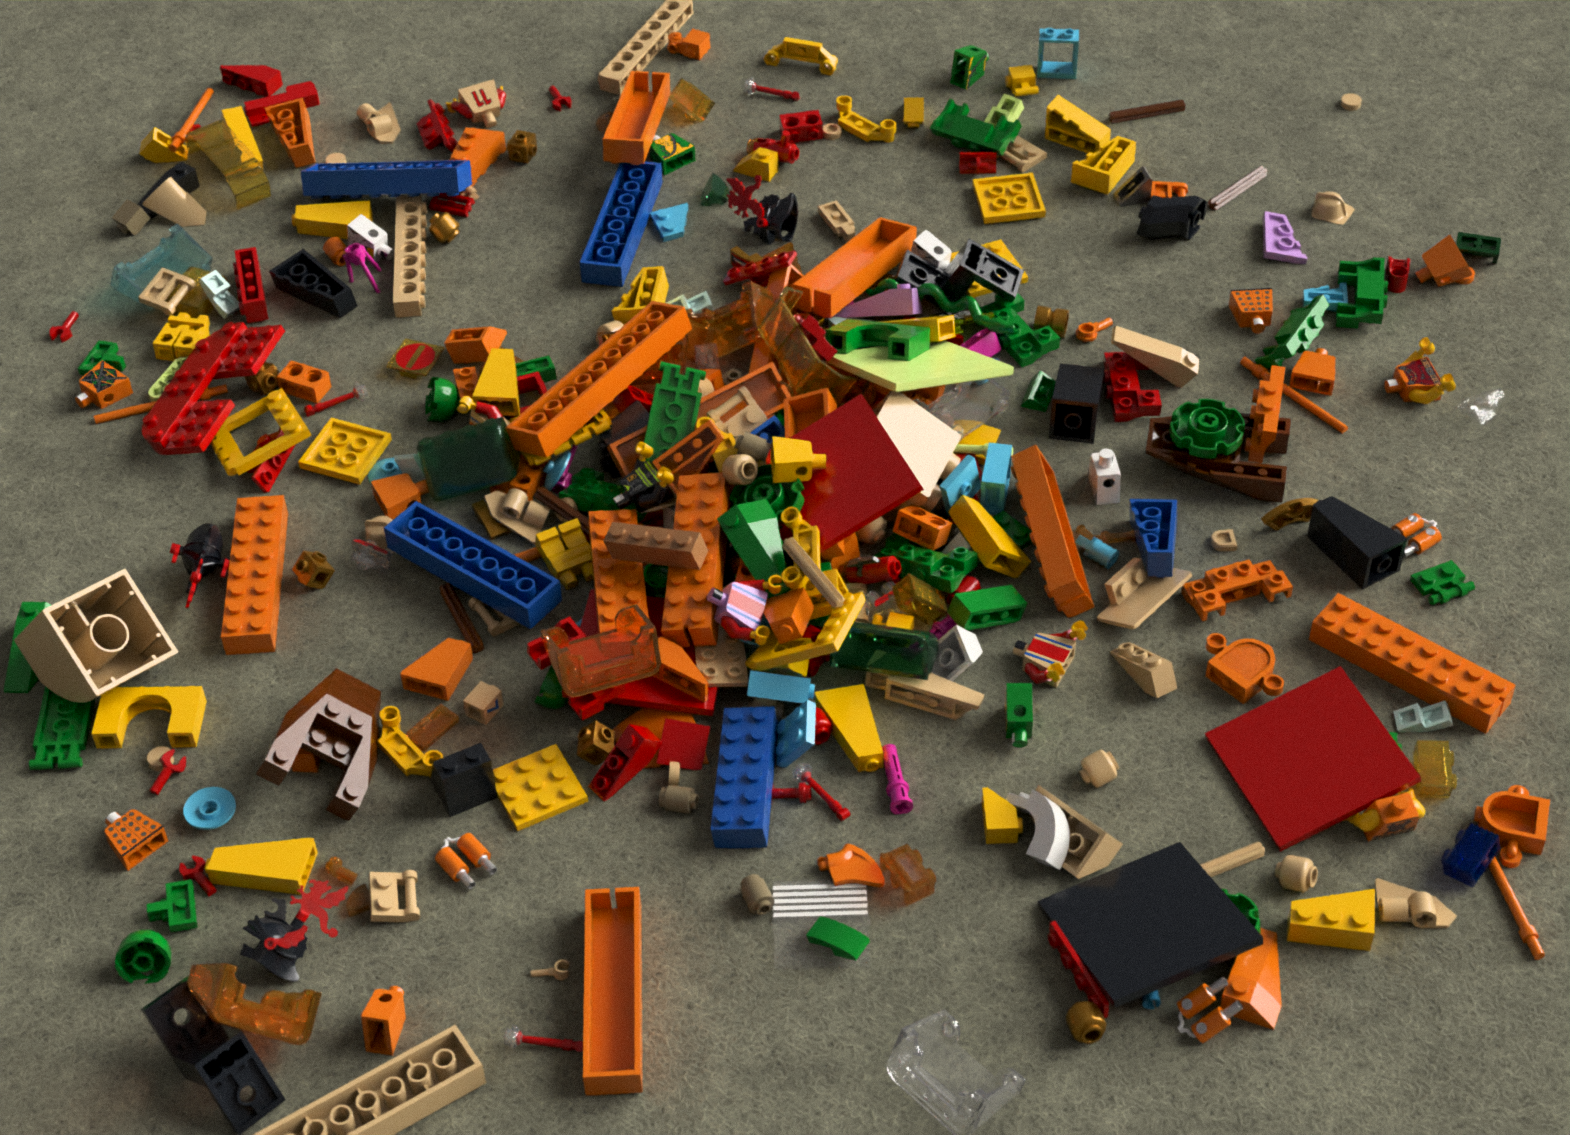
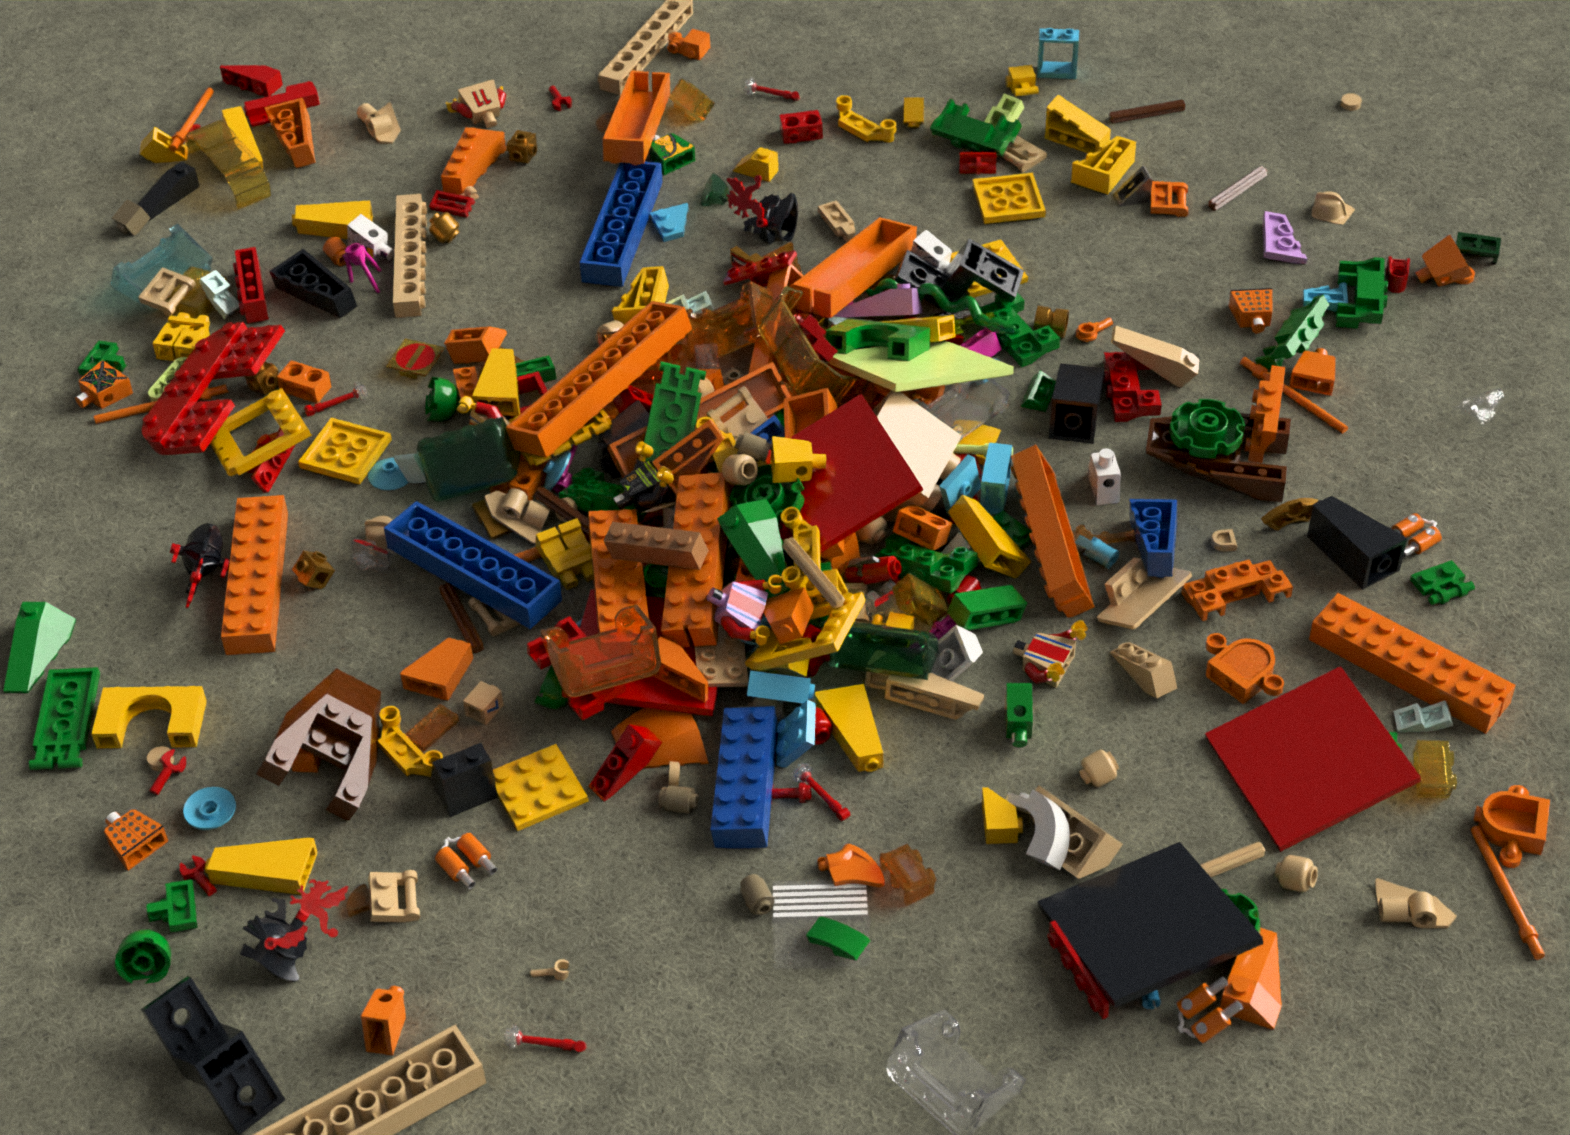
tan brick [14,569,178,703] -> none
red bar [49,311,79,343] -> none
tan panel [142,177,207,227] -> none
clear orange windscreen [188,963,322,1045] -> none
blue brick [301,160,472,199] -> none
clear orange arm [325,856,358,886] -> none
tan tile [326,153,347,163] -> none
orange torso [371,473,431,520] -> none
red bracket [416,99,458,153] -> none
pearl gold brick [577,720,615,765] -> none
orange piece [583,887,643,1096] -> none
red sticker [657,718,710,771] -> none
red piece [746,130,799,165] -> none
yellow plate [764,37,838,75] -> none
tan tile [823,123,842,140] -> none
dark pink pin [882,744,913,815] -> none
green torso [950,45,989,90] -> none
pearl gold head [1066,1001,1106,1044] -> none
black brick [1137,195,1207,240] -> none
yellow wedge [1287,889,1375,951] -> none
torso [1343,788,1425,842] -> none
torso [1384,337,1456,404] -> none
clear blue brick [1441,823,1500,887] -> none

